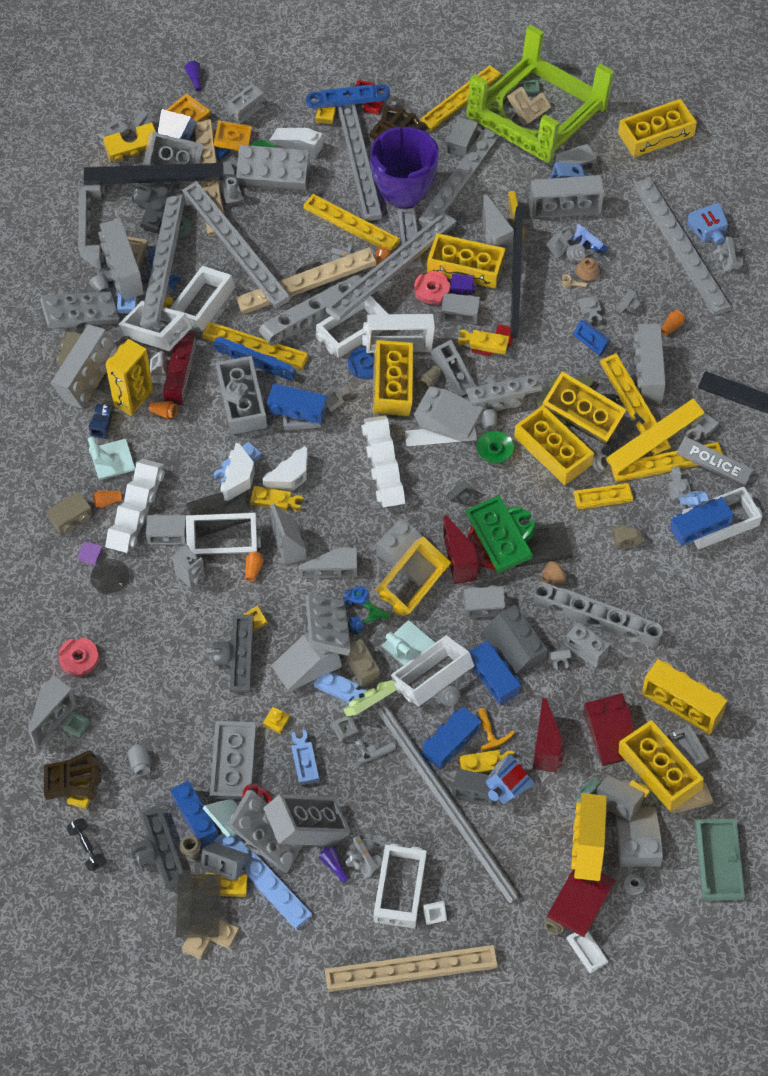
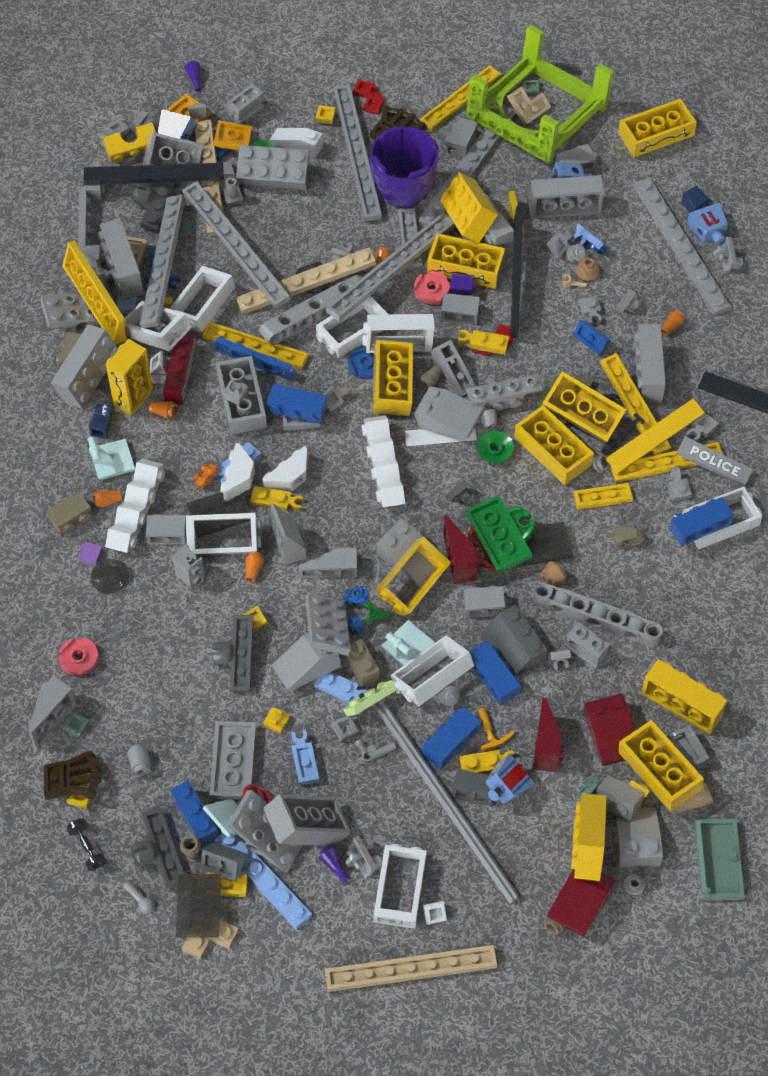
yellow tile [303,194,400,252] -> none
blue piece [306,84,390,109] -> none
white tile [567,932,608,974] -> none
light blue plate [679,491,709,507] -> none
none -> yellow arch [62,240,128,344]
none -> light grey bar [123,880,156,914]
none -> light grey slope [188,104,207,119]
none -> orange piece [194,464,219,489]
none -> yellow brick [440,172,498,243]
none -> dark blue brick [681,185,710,213]

